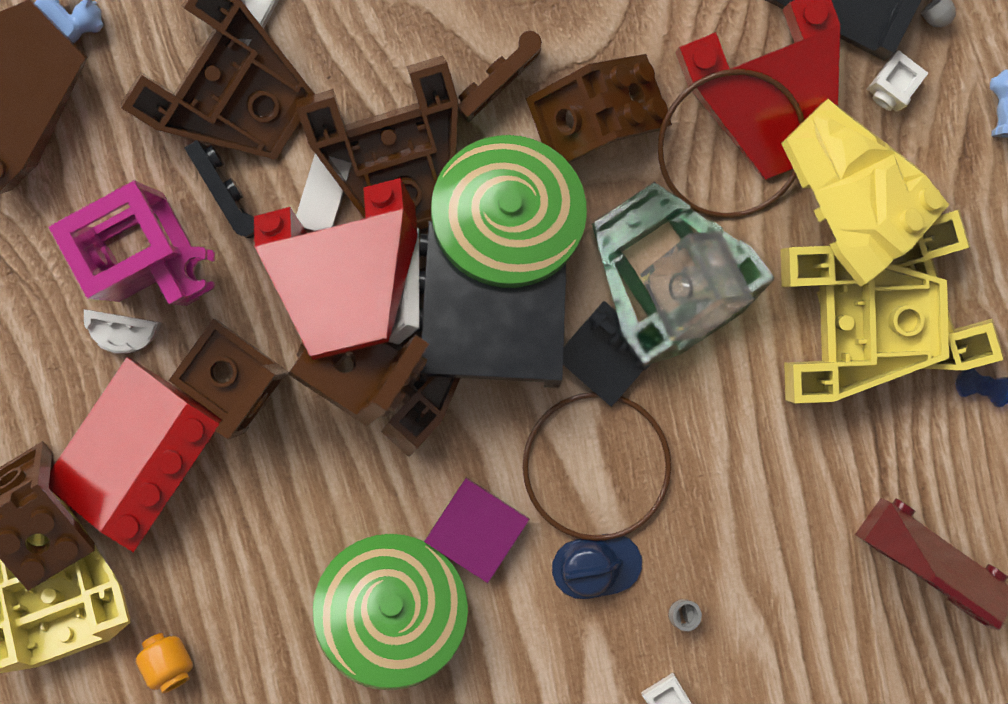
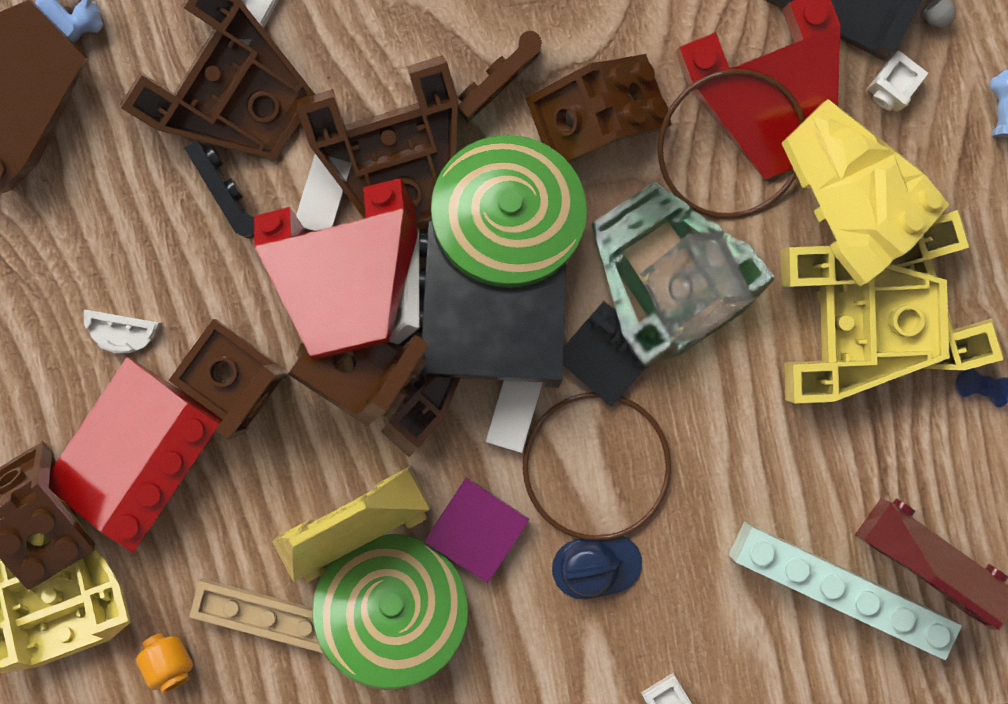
dark pink piece [48,180,215,306] -> none
light grey hinge [668,599,702,631] -> none
none -> tan plate [189,578,323,653]
none -> light yellow wedge [272,466,432,582]
none -> white tile [486,380,543,453]
none -> light aqua brick [728,521,962,661]

